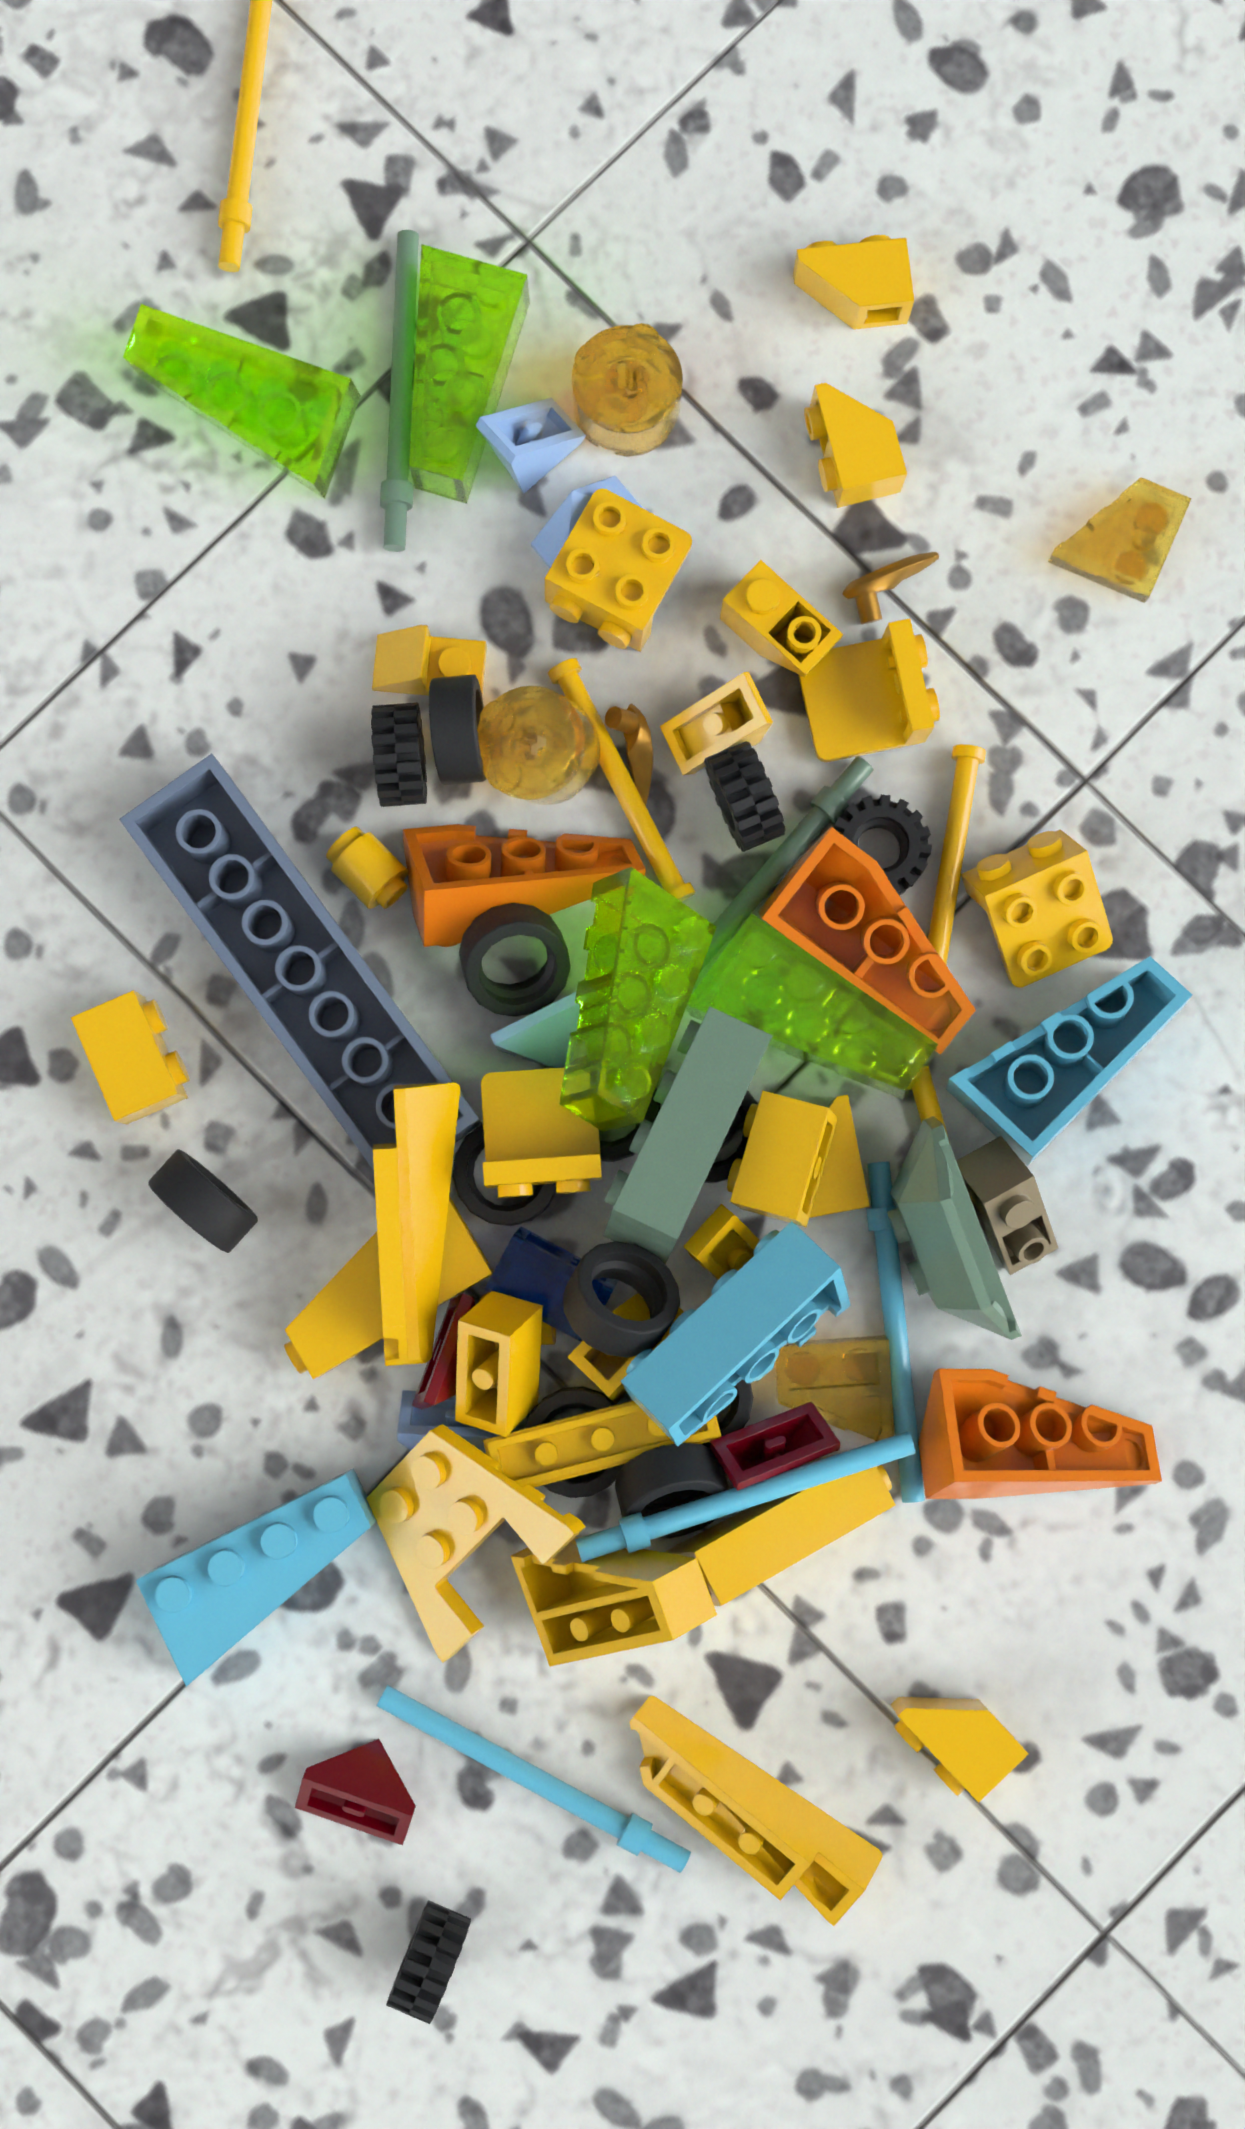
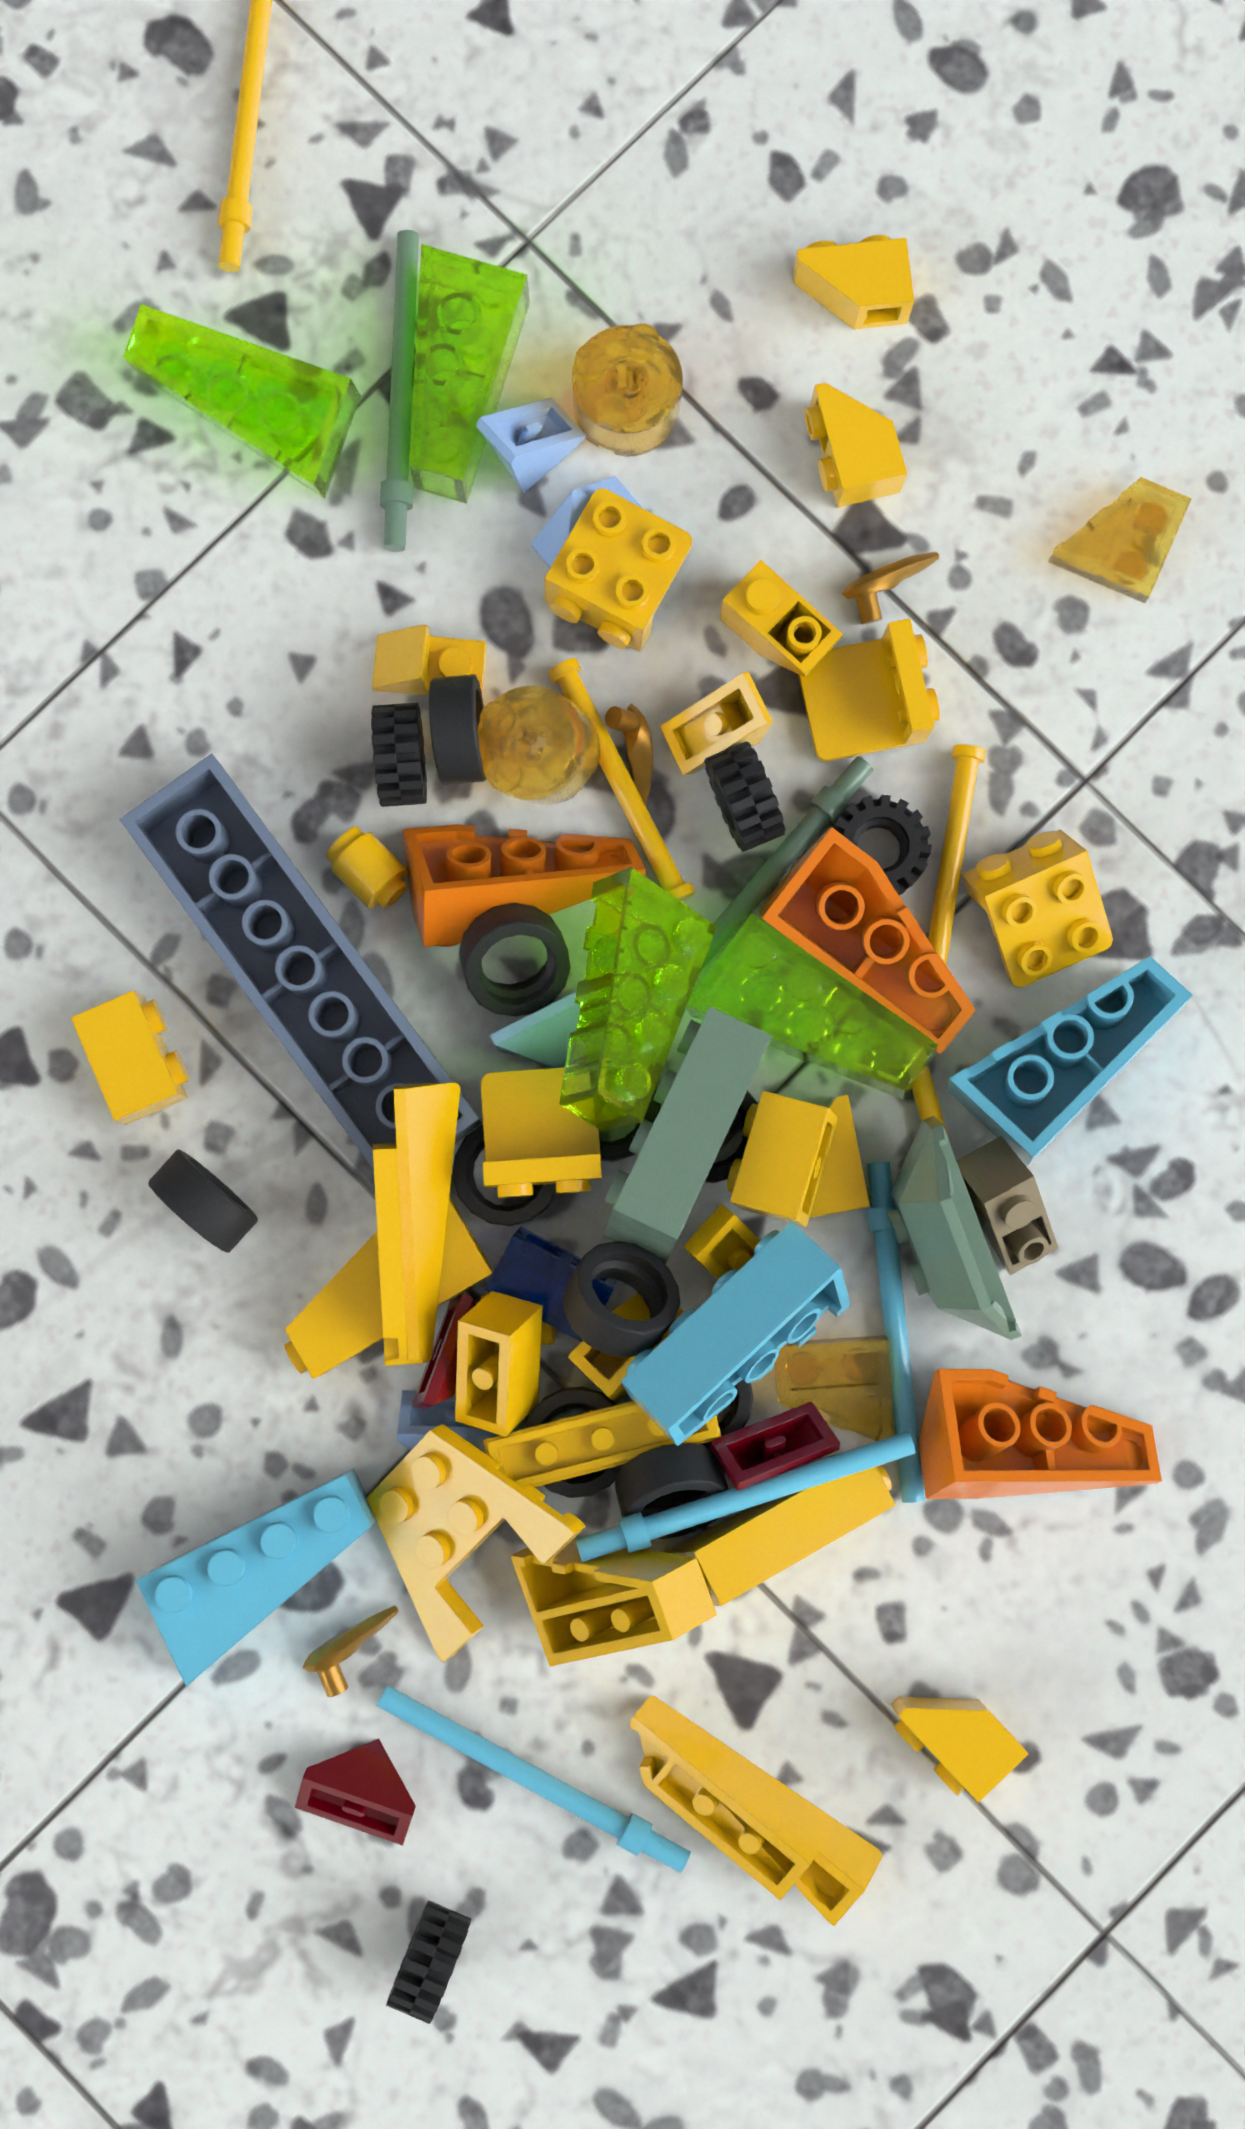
none -> pearl gold bar [302,1605,399,1697]

